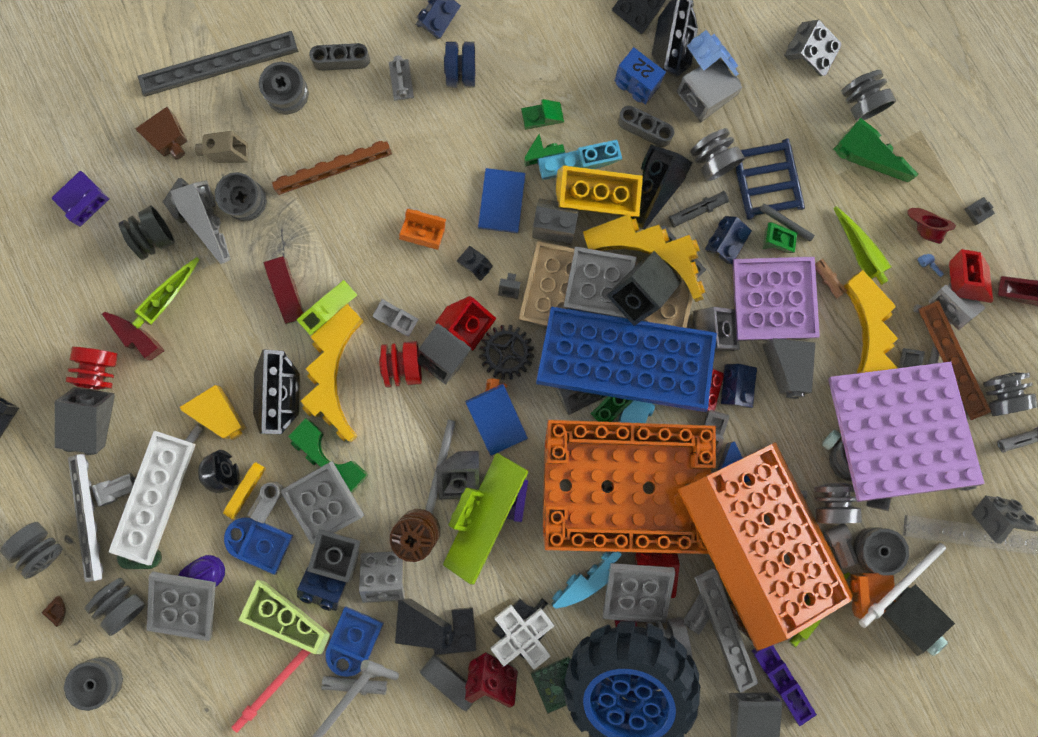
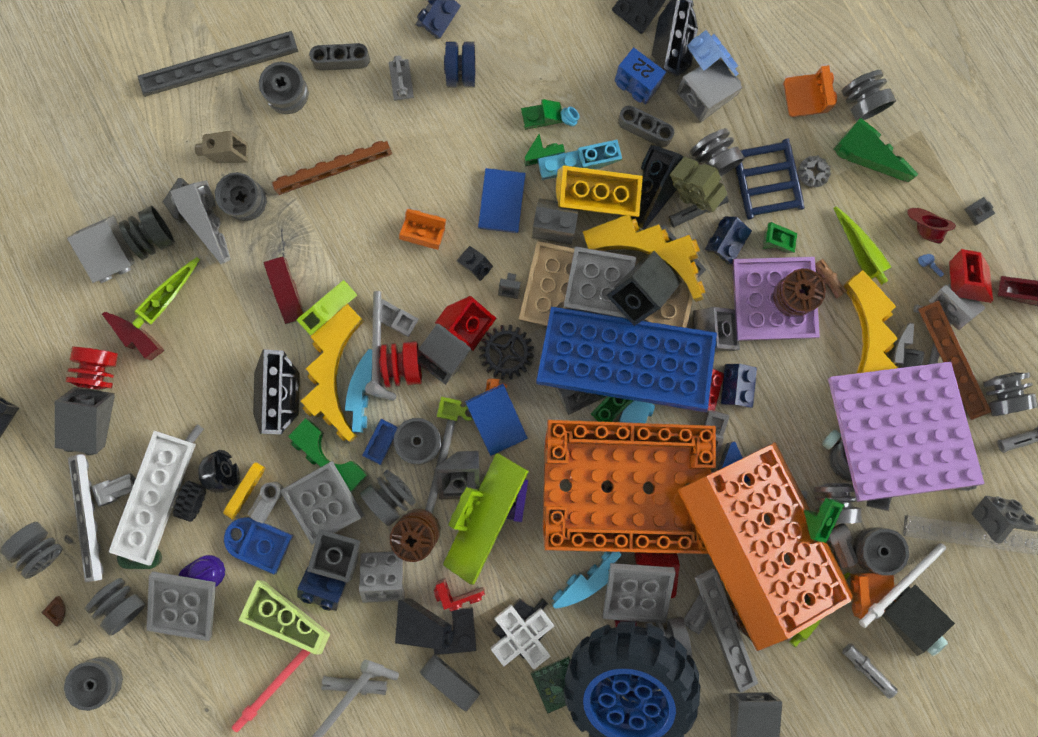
dark purple bracket [52,171,110,227] -> none
reddish brown torso [135,107,187,160] -> none
yellow slope [180,385,246,440] -> none
blue tile [326,606,384,677] -> none
dark red bracket [465,652,518,708] -> none
dark purple slope [751,645,817,727] -> none
dark grey bar [760,203,815,241] -> none
dark grey slope [763,338,816,399] -> none
dark grey bracket [784,19,841,76] -> none
none -> light grey slope [67,215,134,283]
none -> black tyre [173,481,206,522]
none -> medium azure slope [345,349,372,433]
none -> dark grey wheel [360,470,416,526]
none -> blue plate [362,419,398,465]
none -> light grey bar [365,291,396,401]
none -> dark grey wheel [394,418,441,464]
none -> red bracket [433,578,485,611]
none -> lime plate [437,397,473,421]
none -> medium azure plate [561,106,580,126]
none -> olive brick [670,156,727,212]
none -> reddish brown wheel [773,268,826,317]
none -> orange bracket [784,65,837,117]
none -> light grey gear [798,155,831,187]
none -> green slope [804,498,845,543]
none -> light grey pin [842,643,898,699]
none -> light grey slope [888,323,914,366]

